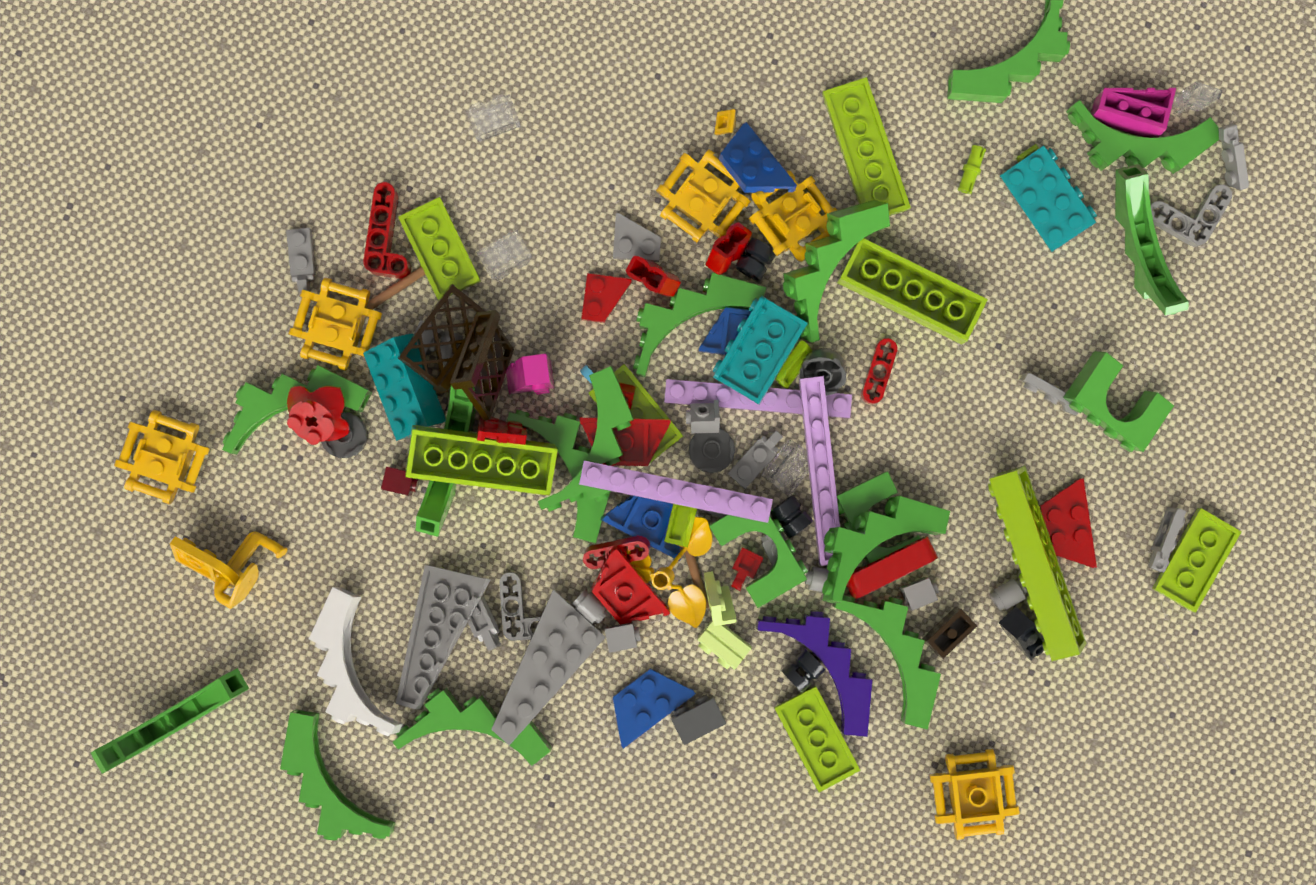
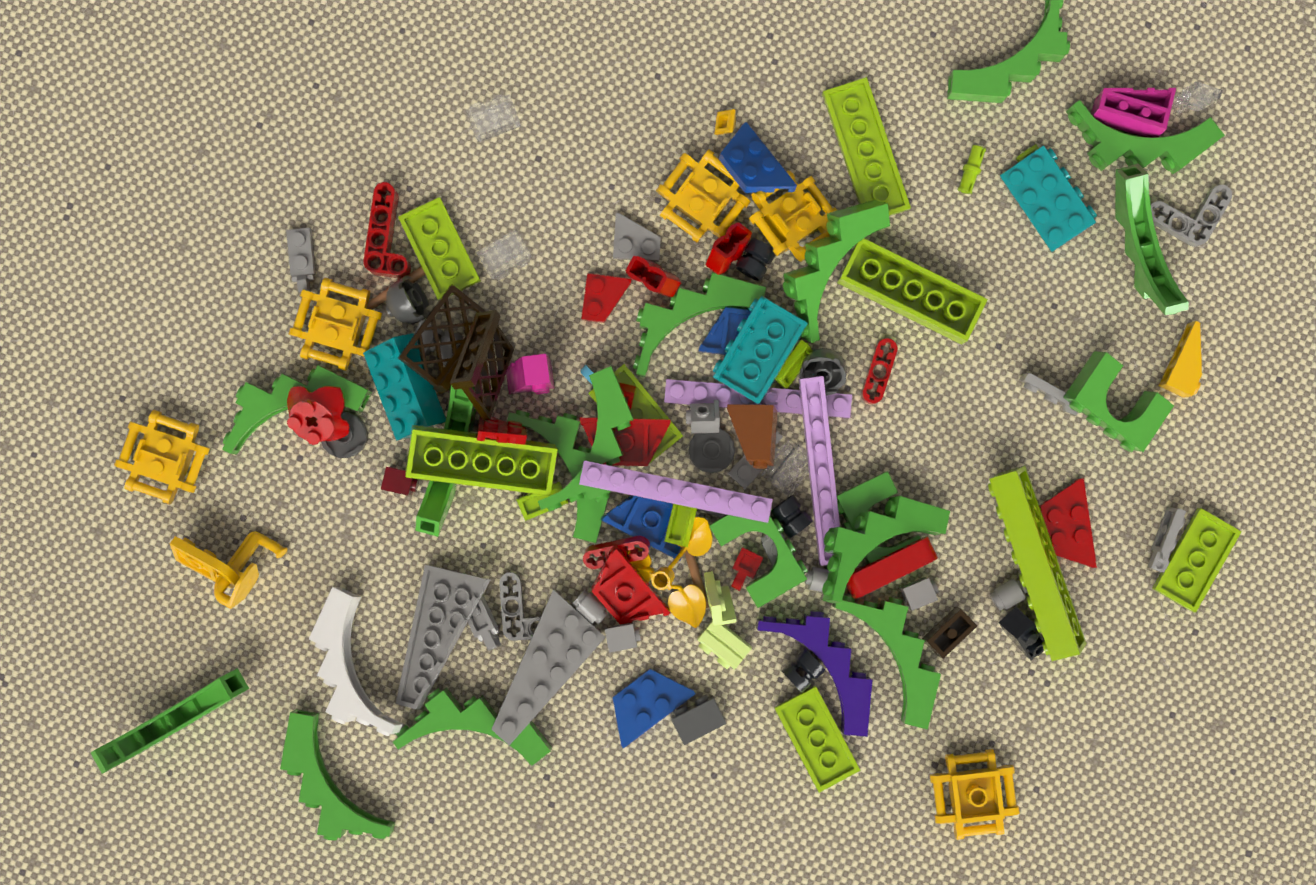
light grey hinge [1219,124,1249,190] -> none
none -> dark grey cylinder [386,276,430,324]
none -> lime tile [516,481,569,521]
none -> dark orange slope [727,404,778,469]
none -> yellow slope [1158,321,1202,398]

